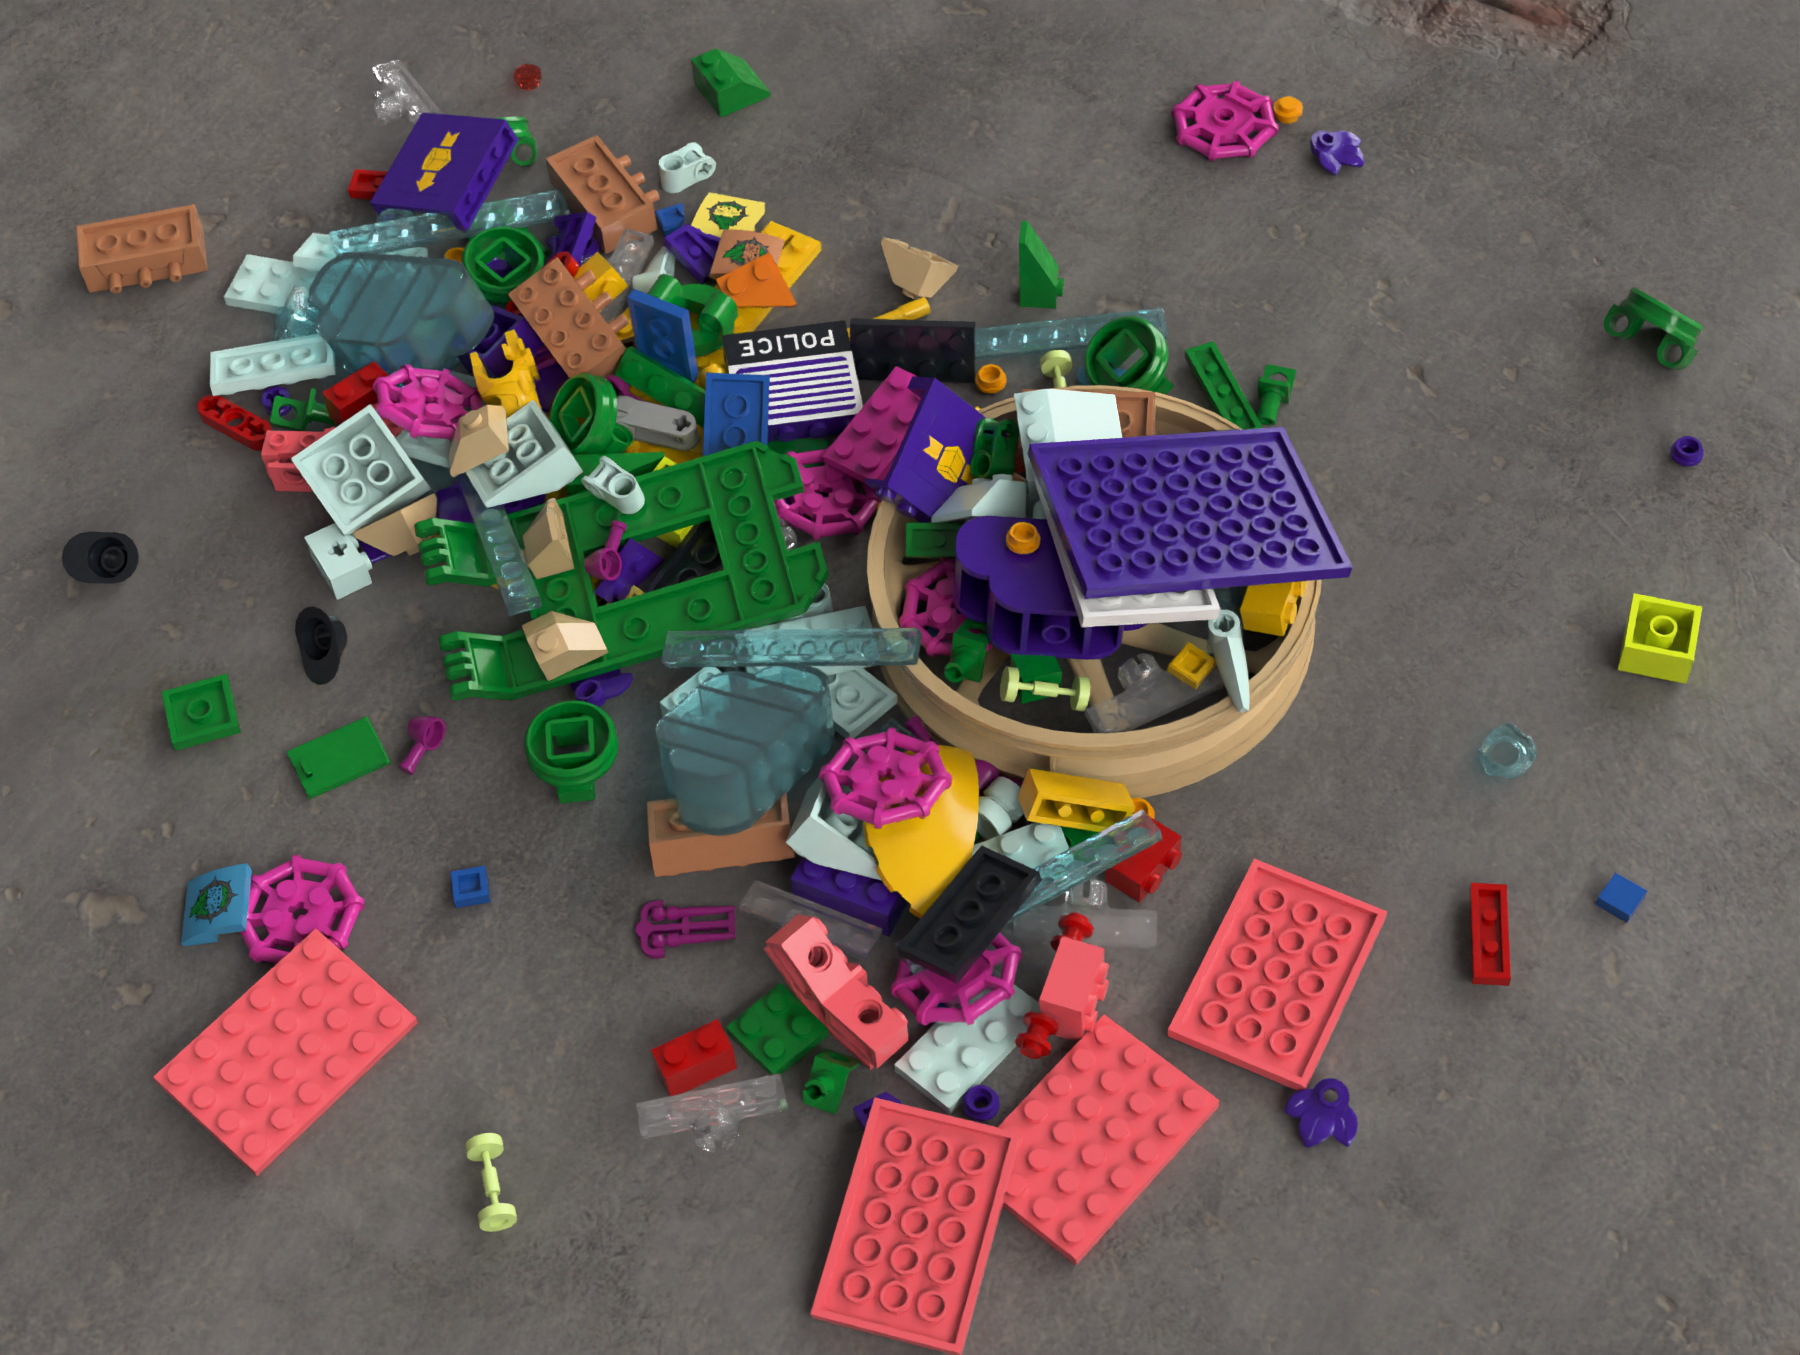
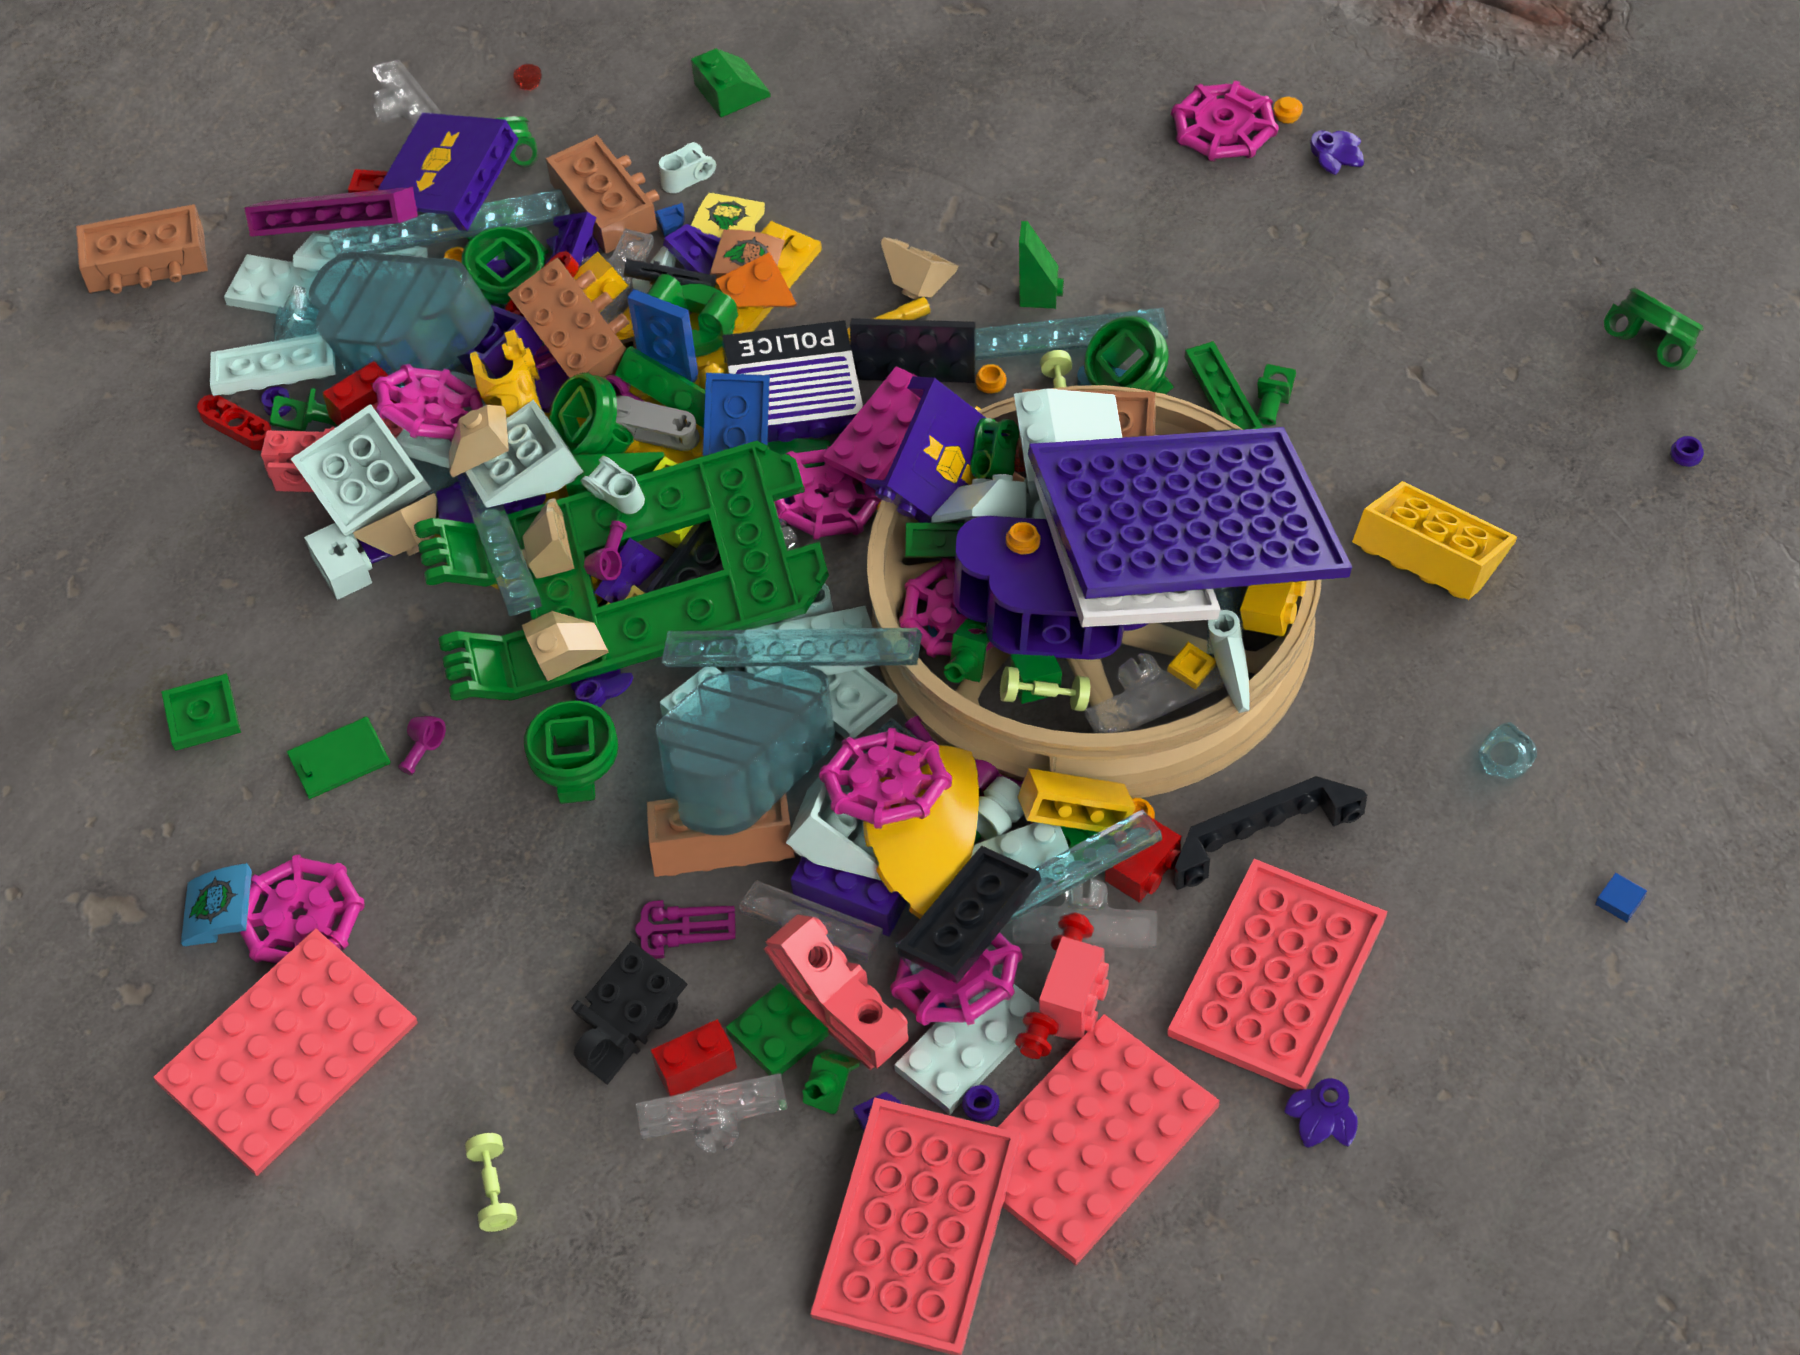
black piece [62,532,139,584] -> none
black piece [295,606,348,685] -> none
blue tile [450,865,491,908] -> none
red plate [1469,883,1511,986] -> none
neon yellow brick [1618,593,1702,684] -> none
none -> magenta brick [244,187,418,237]
none -> black plate [571,941,688,1085]
none -> black pin [623,258,717,287]
none -> black slope [1174,776,1367,890]
none -> yellow slope [1352,481,1517,600]

